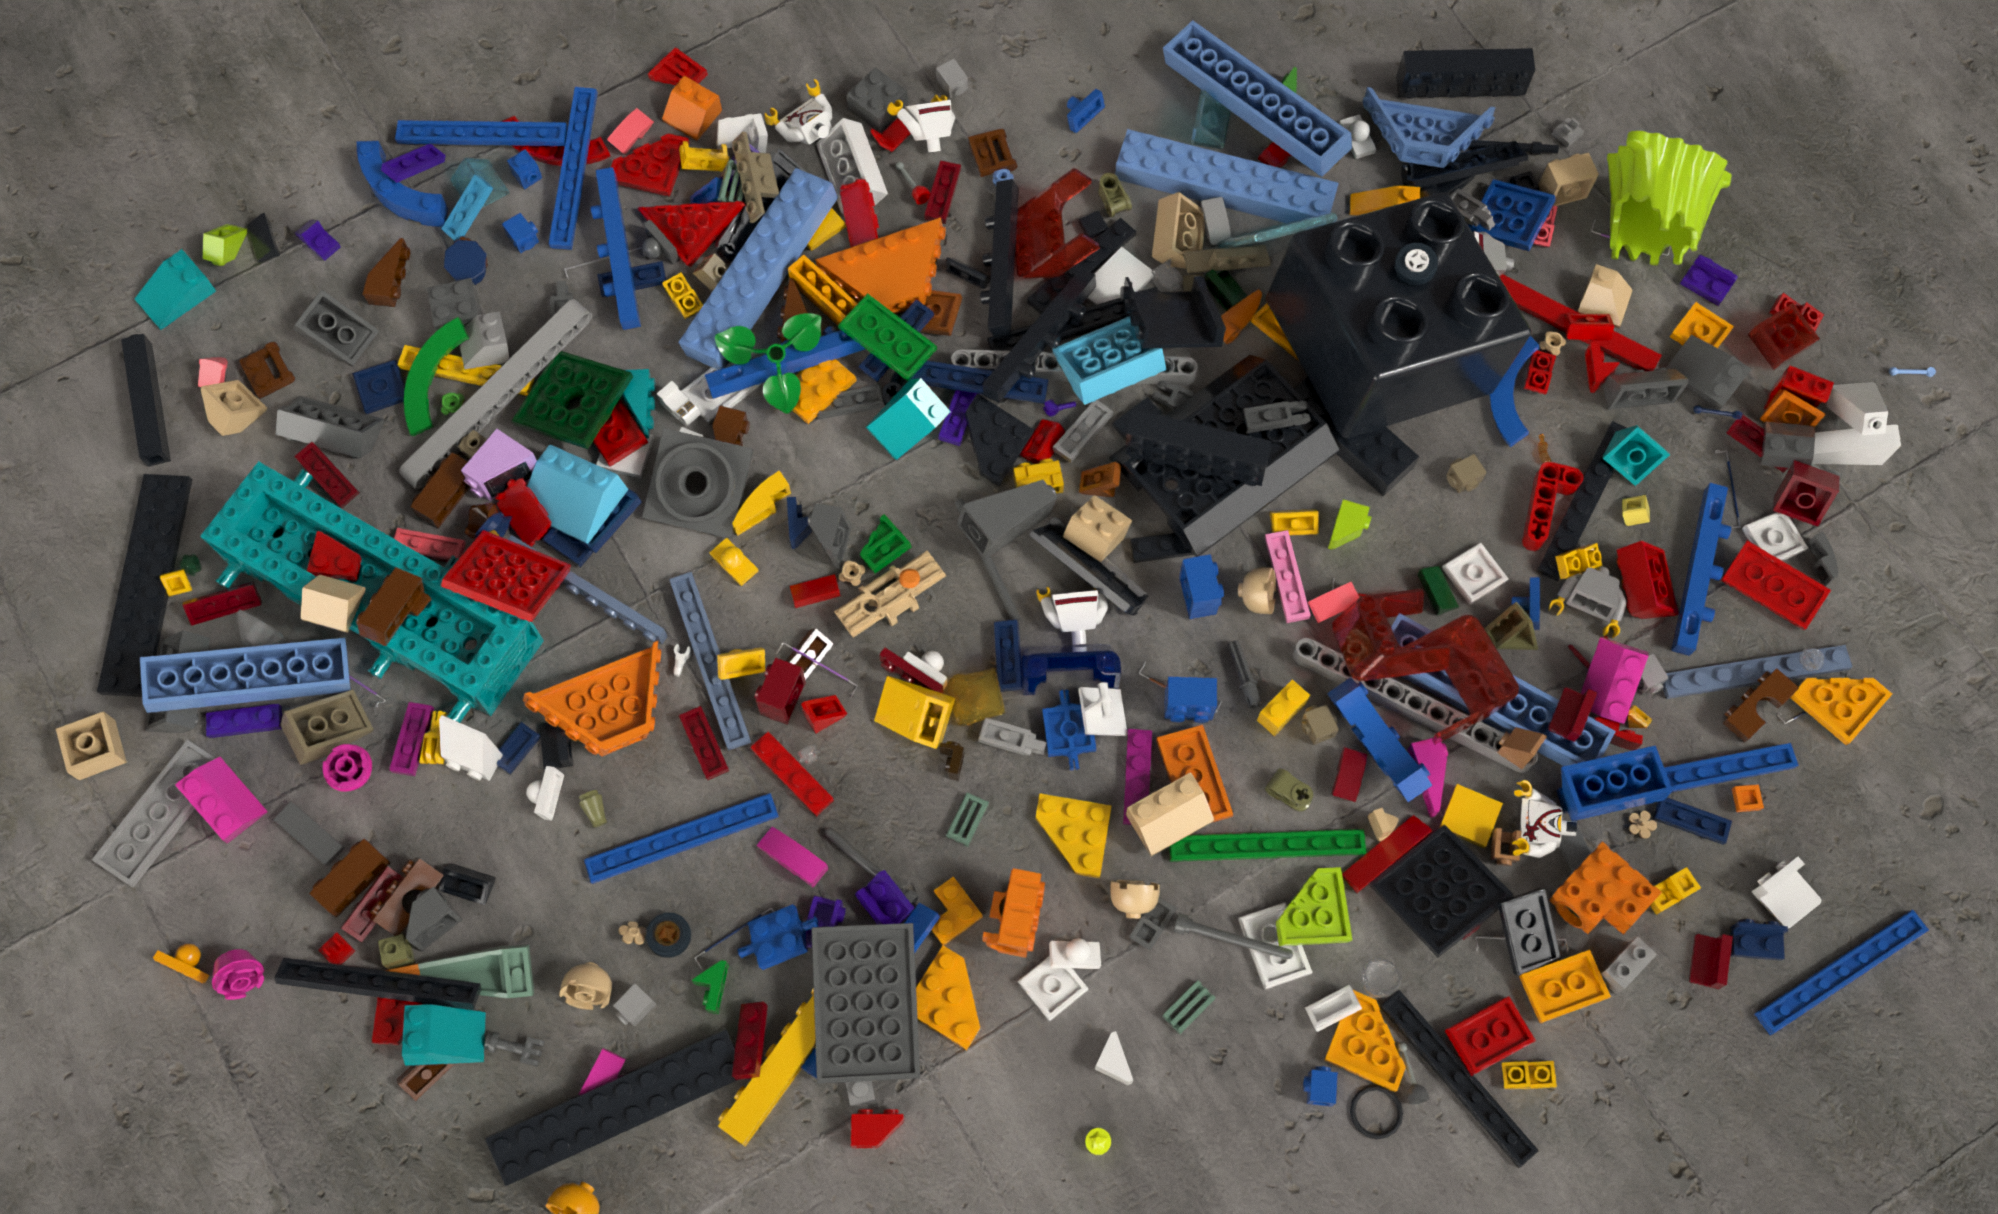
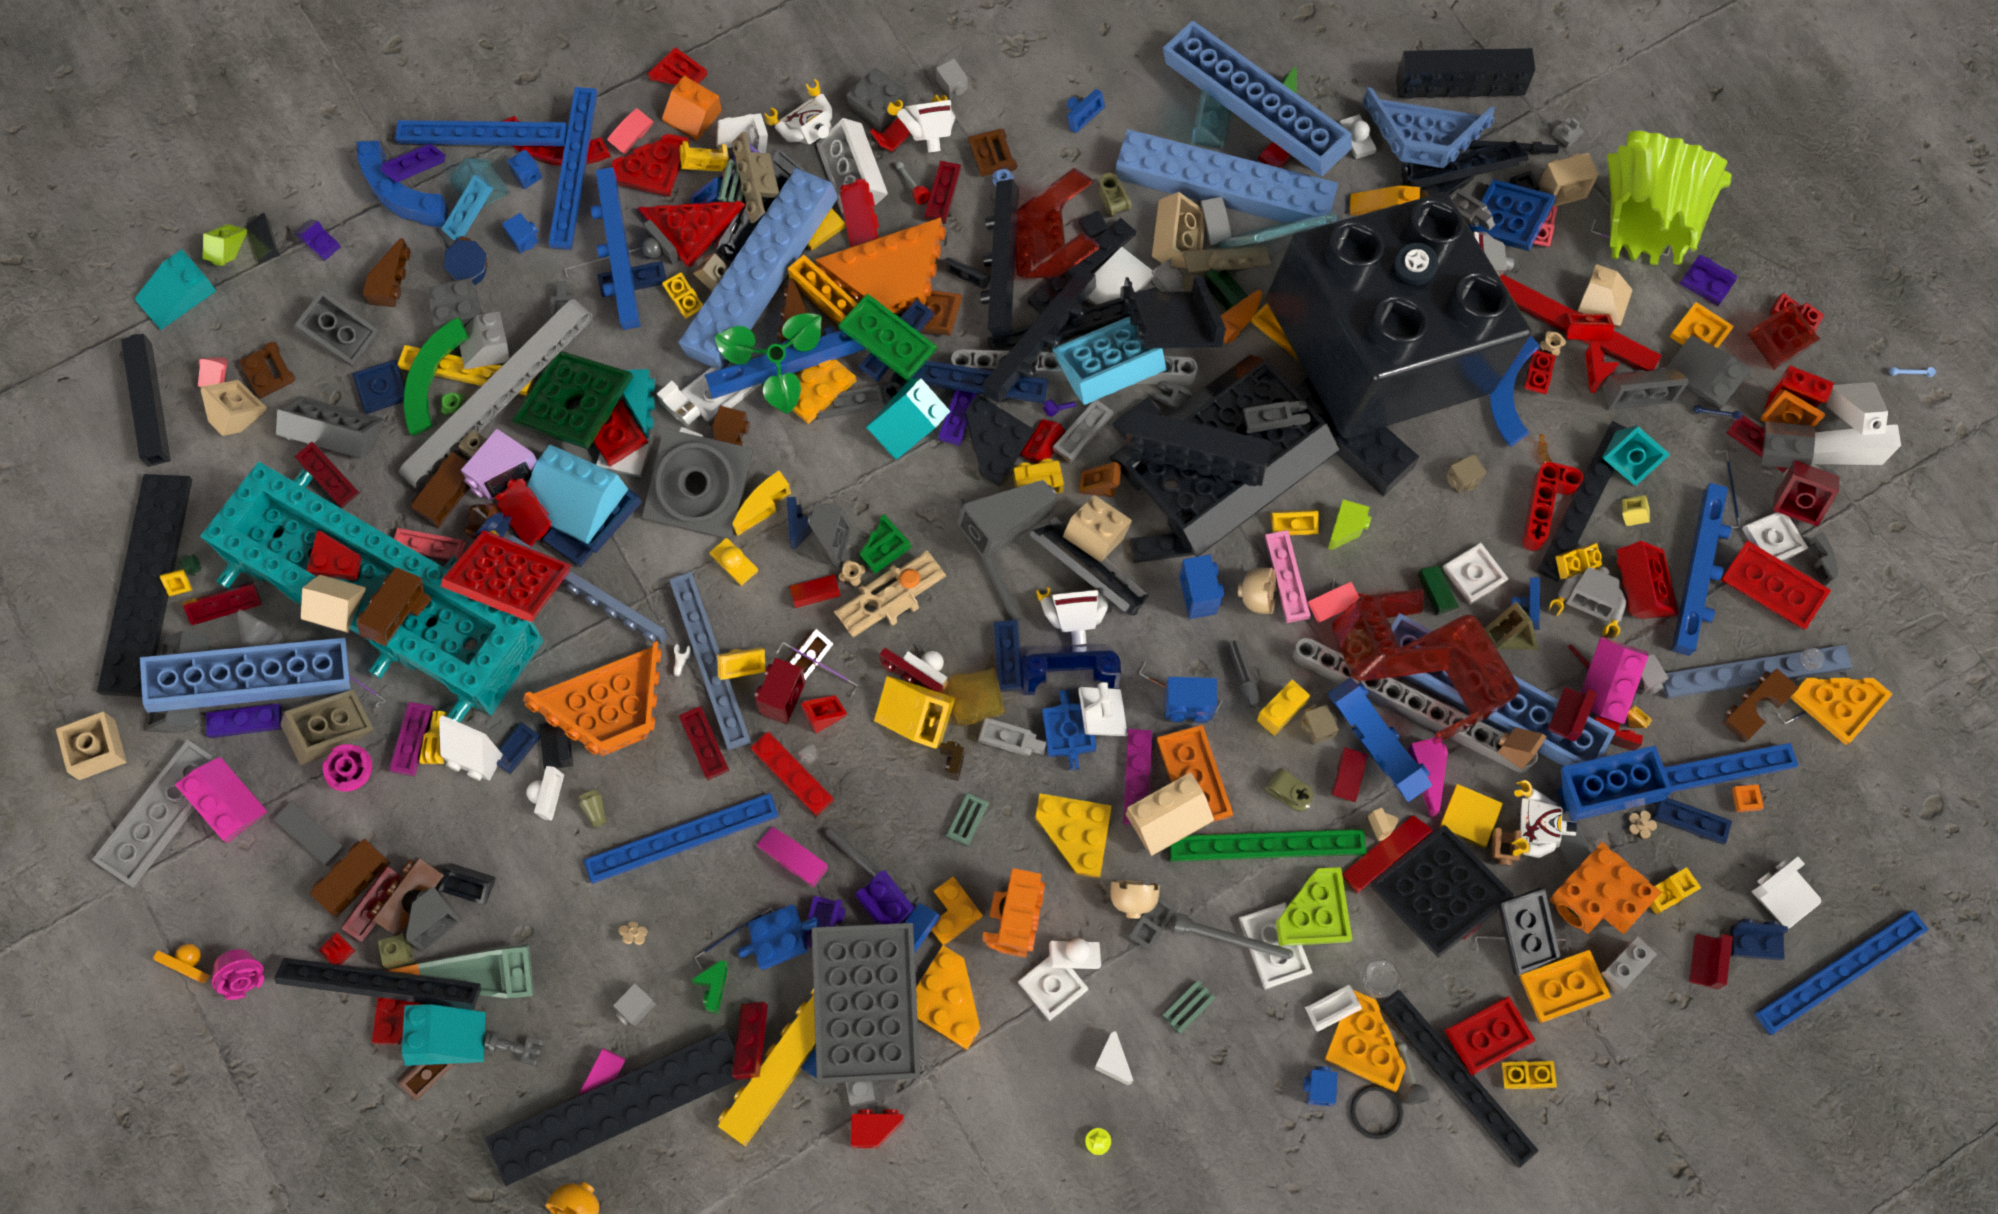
tan cylinder [559,962,612,1010] -> none
black wheel [646,913,691,958] -> none

